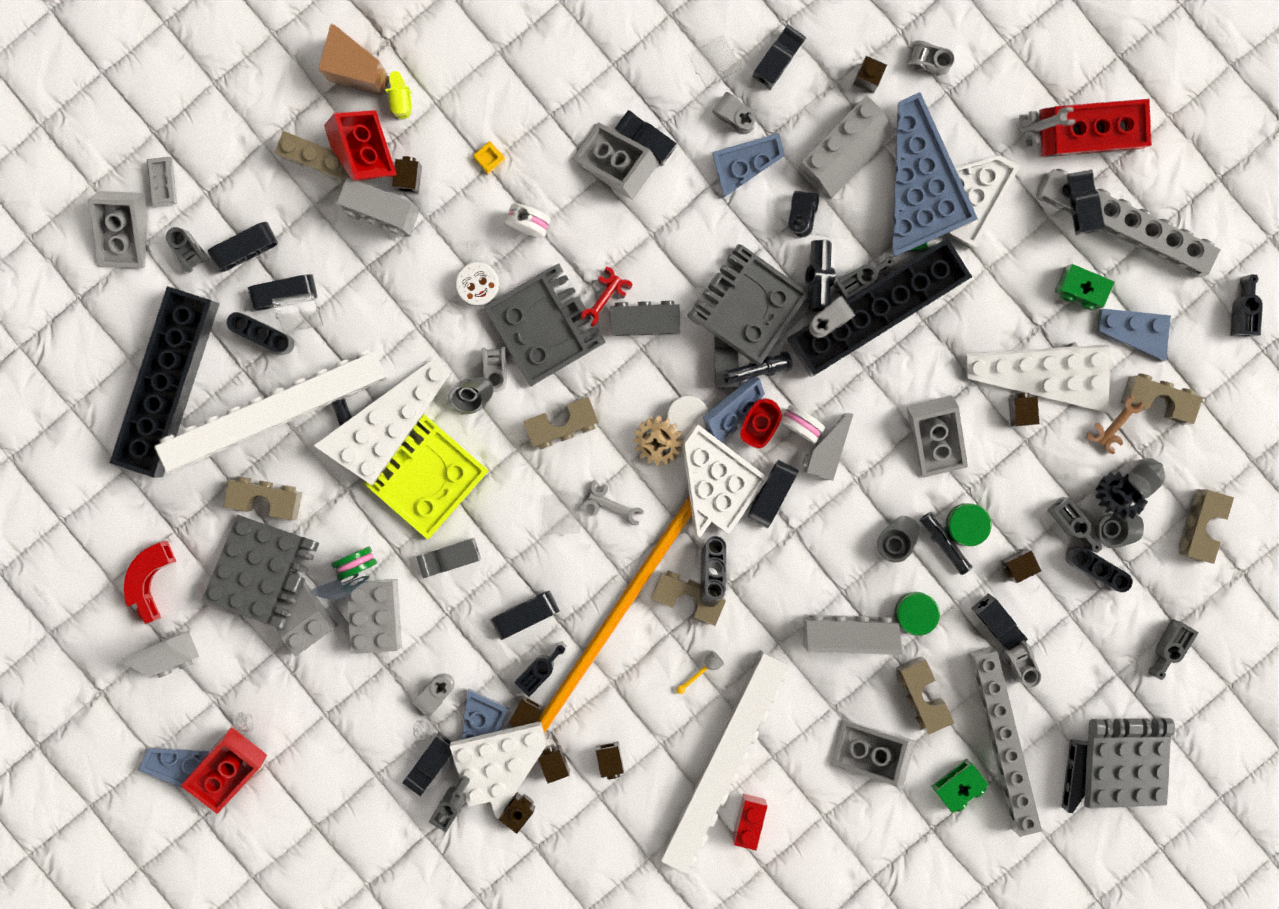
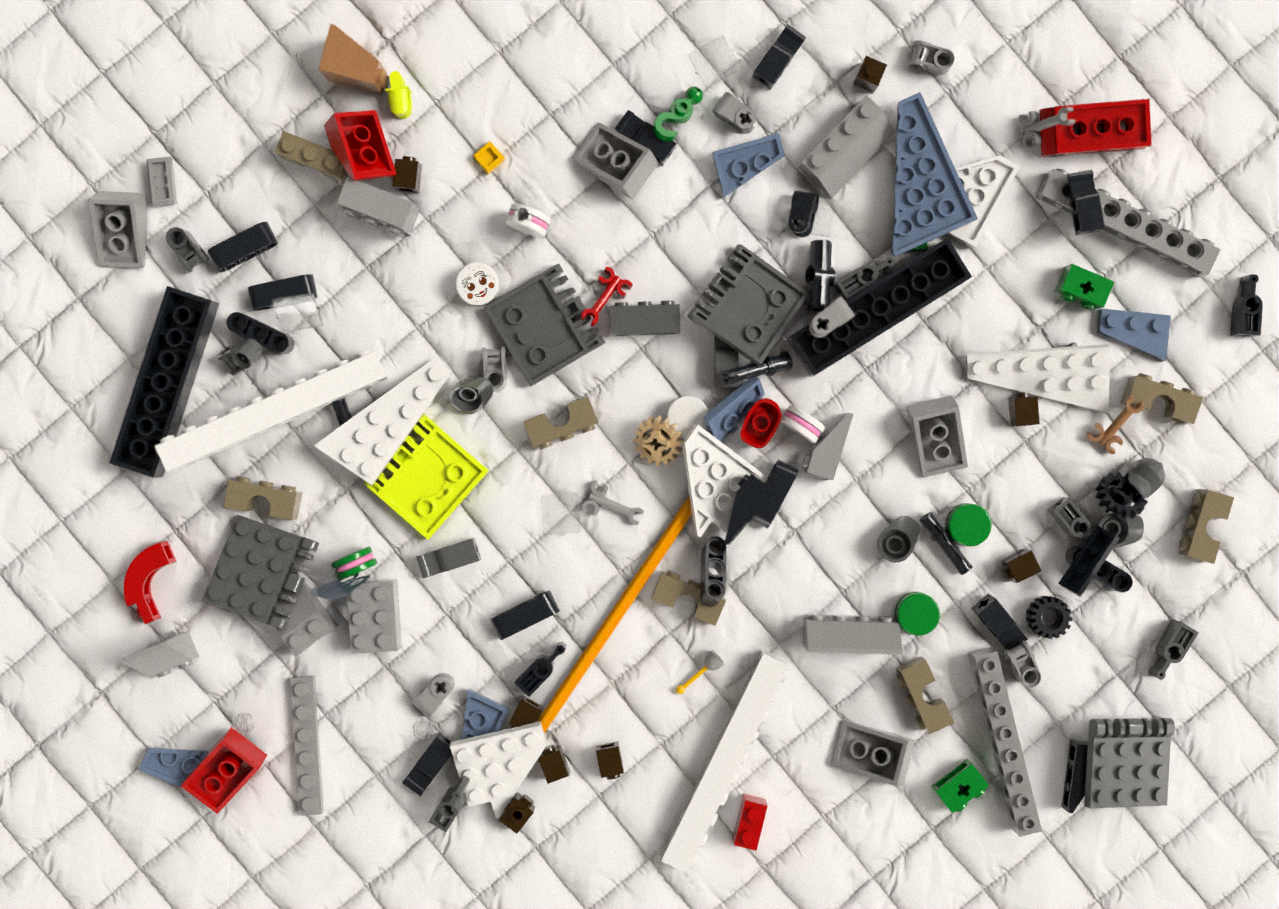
none -> dark grey piece [216,338,262,376]
none -> light grey plate [290,676,324,816]
none -> green piece [653,86,703,141]
none -> black slope [725,473,775,545]
none -> black tyre [1026,596,1072,639]
none -> black plate [1058,526,1119,597]

